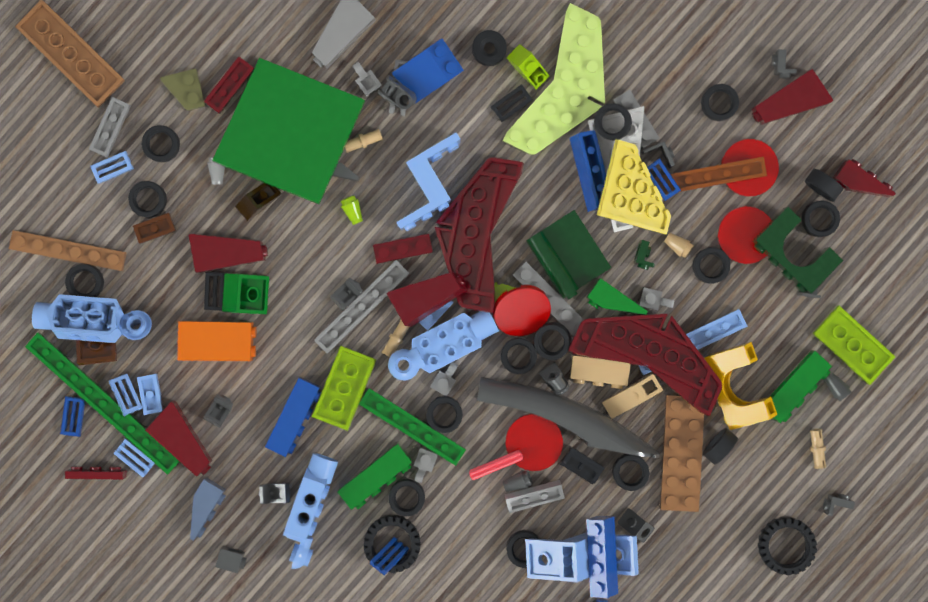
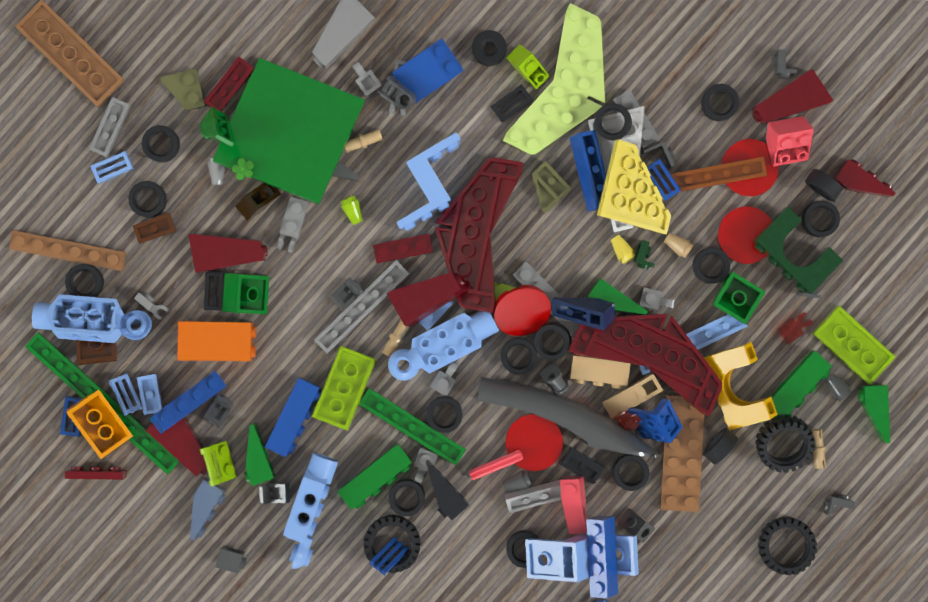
light blue tile [113,438,155,477] -> none
dark green door [526,210,612,300] -> none
none -> light orange slope [66,389,133,459]
none -> light grey plate [134,292,169,319]
none -> blue brick [150,371,227,434]
none -> green slope [199,107,234,146]
none -> lime plate [200,441,237,487]
none -> bright green plant [232,158,254,180]
none -> green slope [244,423,276,486]
none -> light grey hinge [277,197,309,253]
none -> black slope [426,460,469,520]
none -> olive wing [531,161,572,214]
none -> dark blue slope [552,297,615,330]
none -> coral slope [560,476,587,534]
none -> light yellow cone [610,235,636,264]
none -> clear red plate [615,411,641,431]
none -> blue bracket [627,398,683,443]
none -> green slope [712,272,766,325]
none -> black tyre [755,415,815,473]
none -> coral slope [766,116,813,167]
none -> clear red plate [776,312,813,345]
none -> green slope [858,384,890,443]

